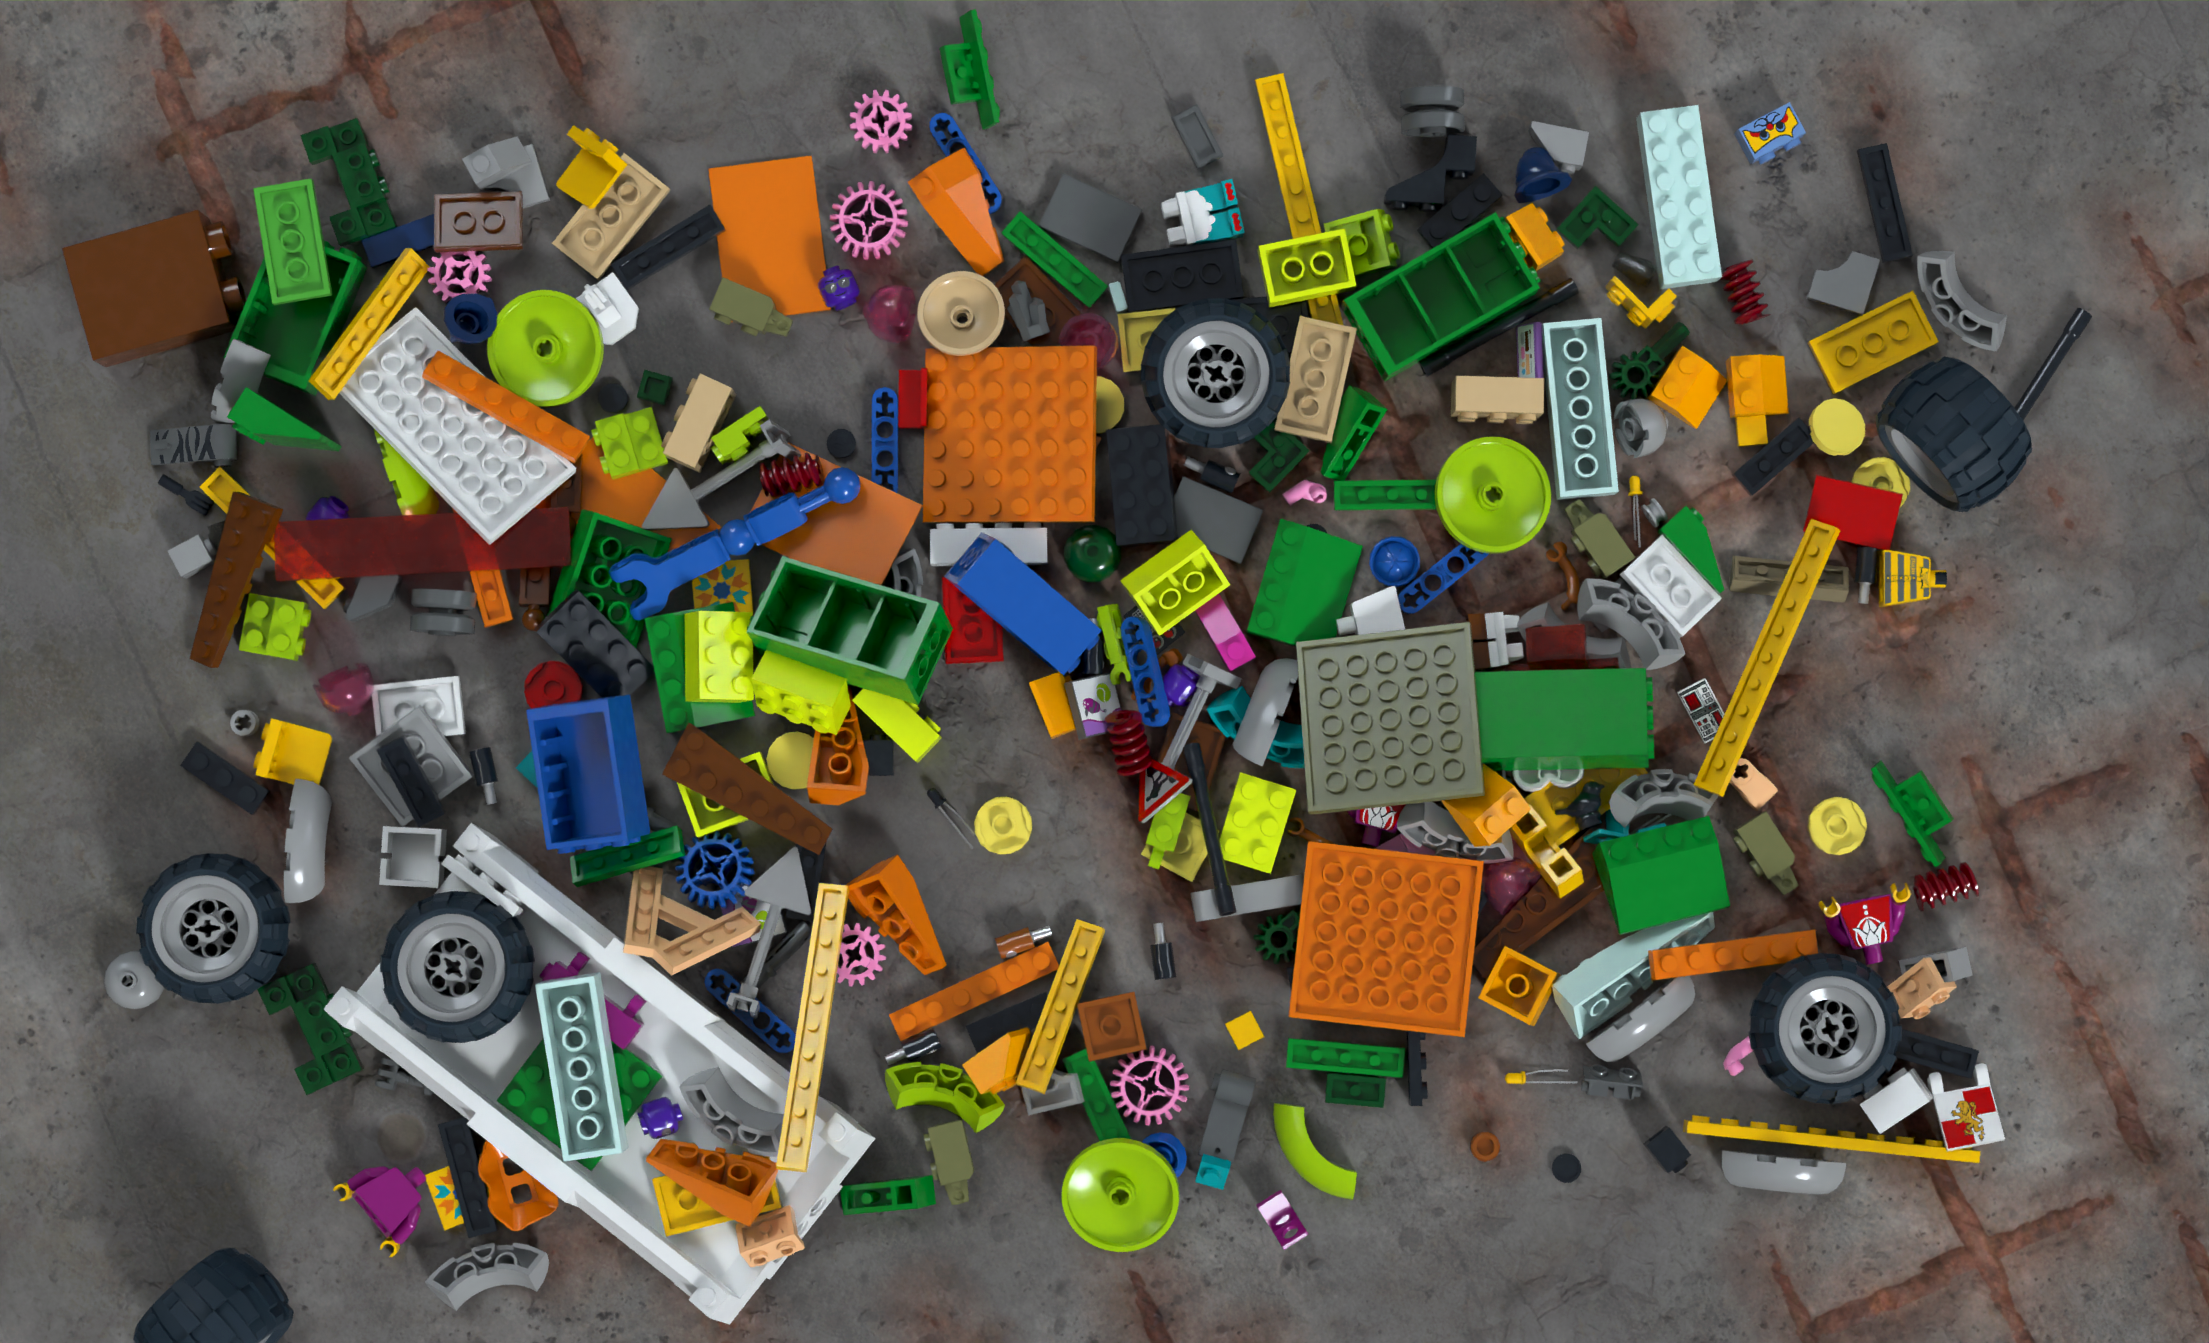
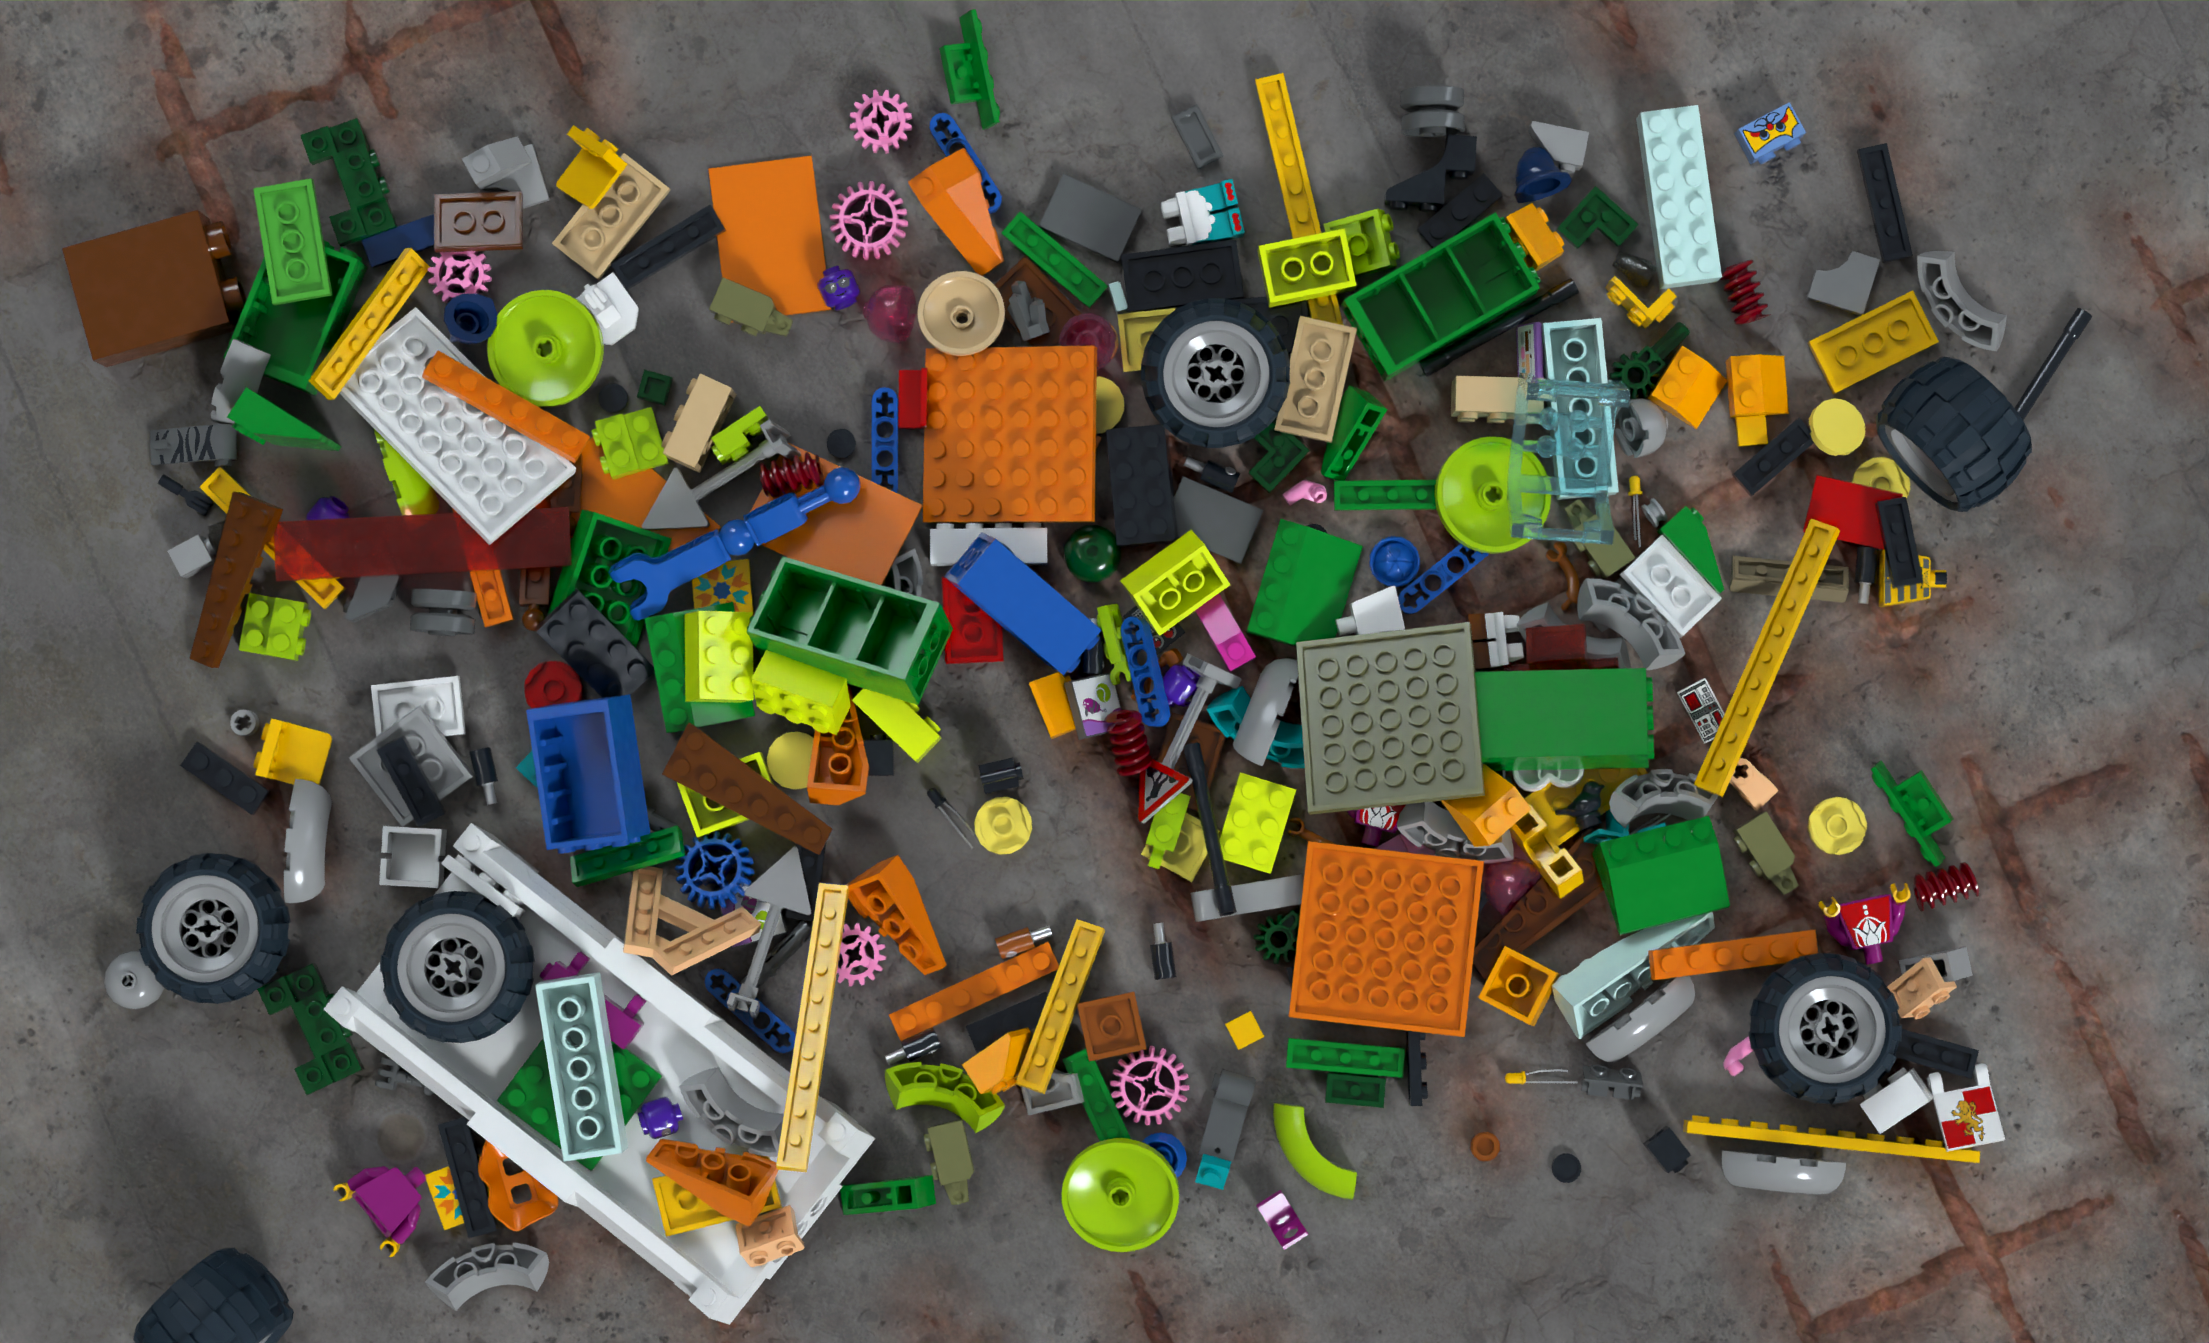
clear pink cylinder [313,663,374,716] -> none
none -> black brick [978,757,1024,794]
none -> clear light blue windscreen [1507,373,1630,545]
none -> black plate [1875,497,1923,589]

